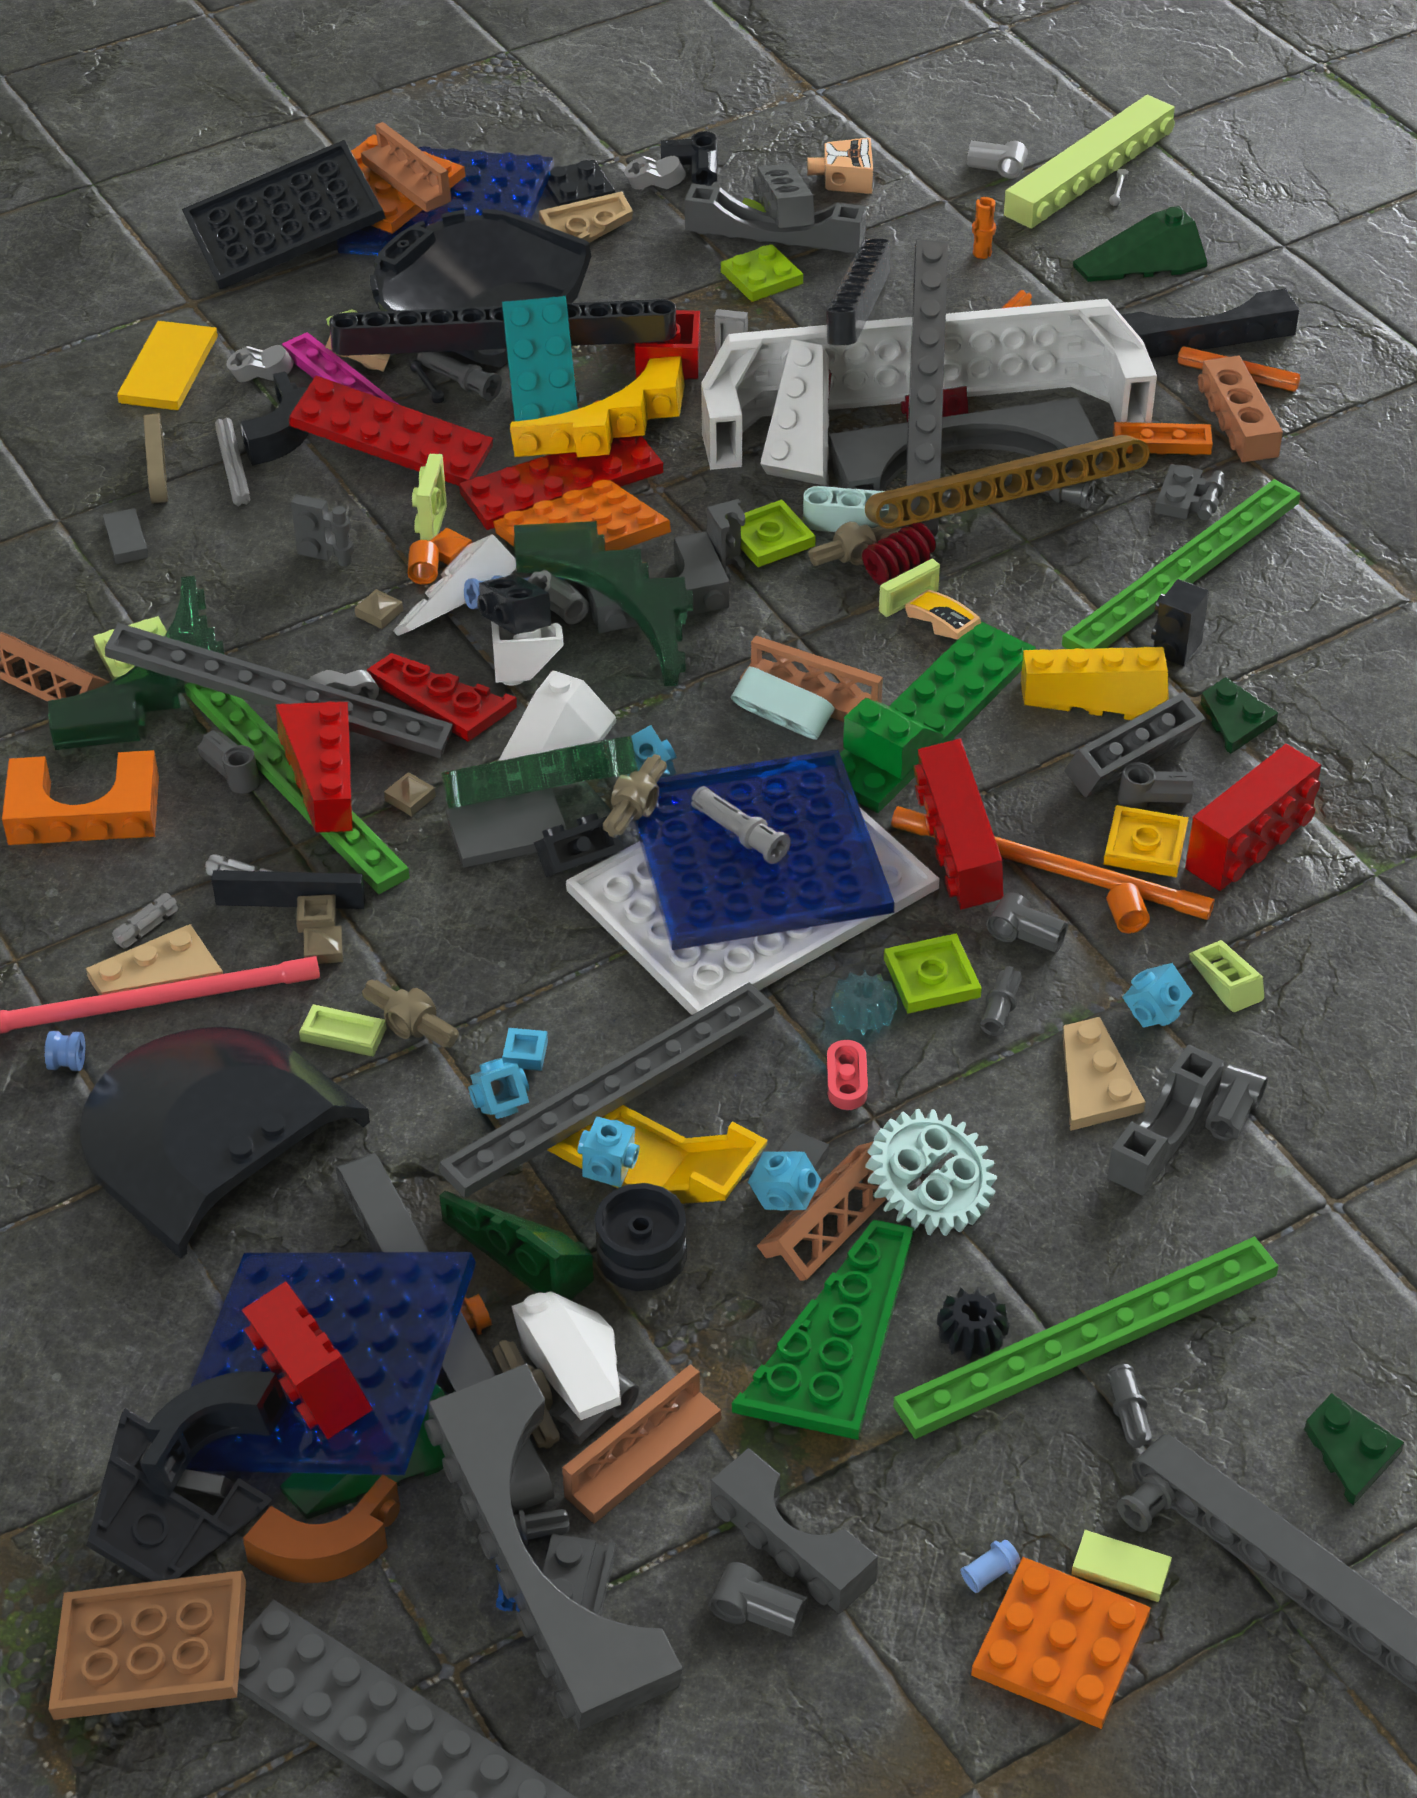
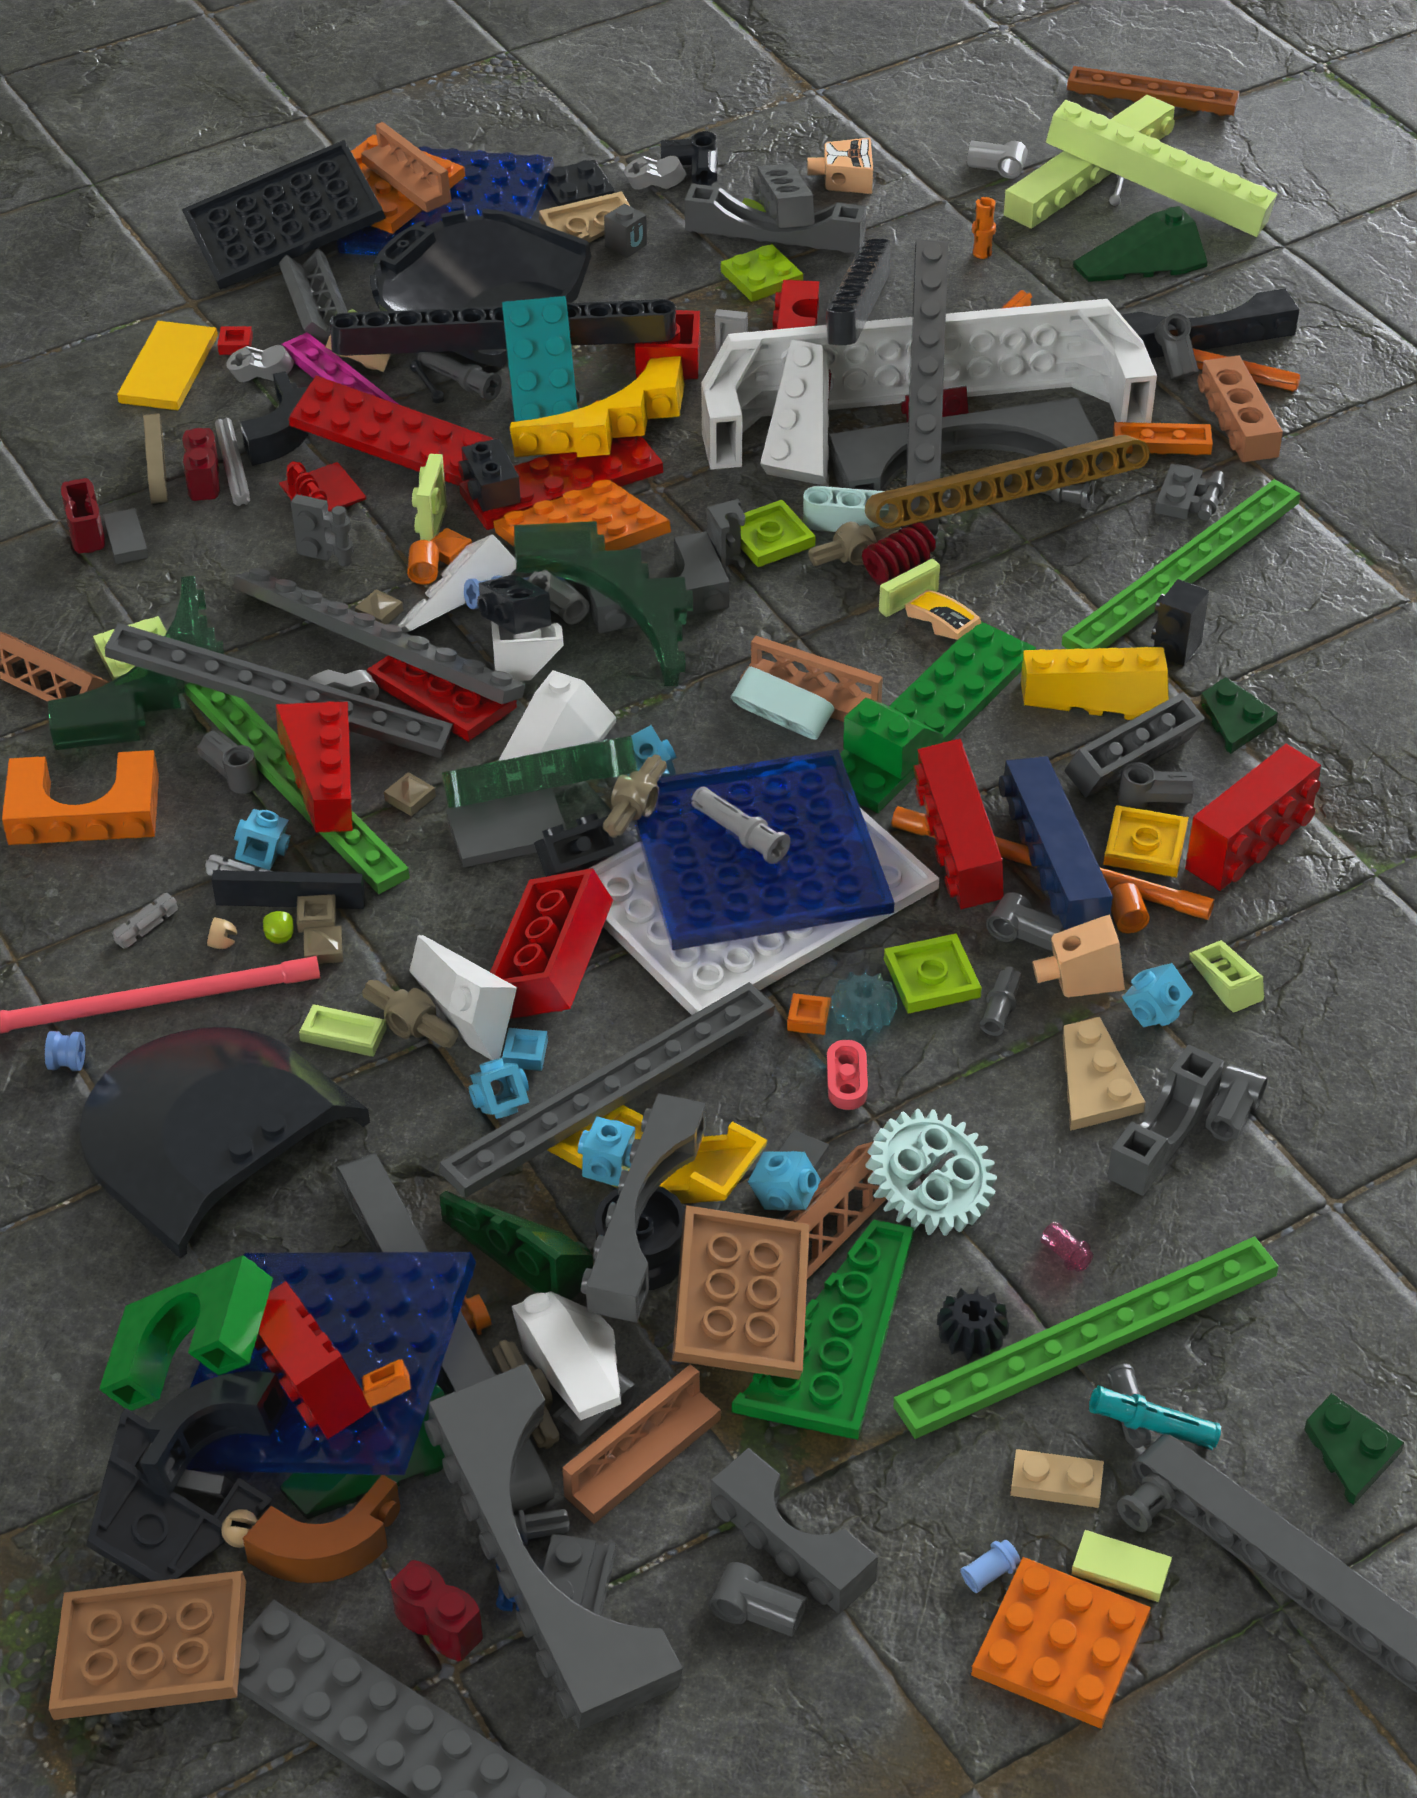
tan wing [86,924,223,995] -> none
none -> dark red brick [61,478,105,554]
none -> green arch [99,1255,273,1411]
none -> dark red brick [182,428,220,501]
none -> tan hinge [207,917,237,949]
none -> red plate [217,326,253,355]
none -> tan hinge [221,1509,258,1548]
none -> dark grey plate [233,568,525,704]
none -> medium azure brick [234,809,291,870]
none -> lime hinge [263,911,294,945]
none -> dark grey fence [279,249,348,345]
none -> red hinge [279,461,367,512]
none -> orange tile [362,1359,411,1408]
none -> dark red brick [390,1560,483,1661]
none -> white wedge [410,935,517,1060]
none -> black brick [458,438,521,512]
none -> red brick [490,868,613,1019]
none -> dark grey arch [581,1093,706,1323]
none -> dark grey brick [604,203,647,258]
none -> medium nougat plate [672,1205,810,1379]
none -> red arch [771,280,820,330]
none -> orange tile [787,993,831,1035]
none -> dark blue brick [999,756,1113,930]
none -> tan plate [1010,1449,1104,1508]
none -> light nougat torso [1032,915,1125,998]
none -> clear pink pin [1040,1222,1094,1272]
none -> yellowish green brick [1046,100,1277,237]
none -> dark orange plate [1067,66,1240,116]
none -> teal pin [1089,1385,1221,1450]
none -> dark grey piece [1155,313,1199,380]

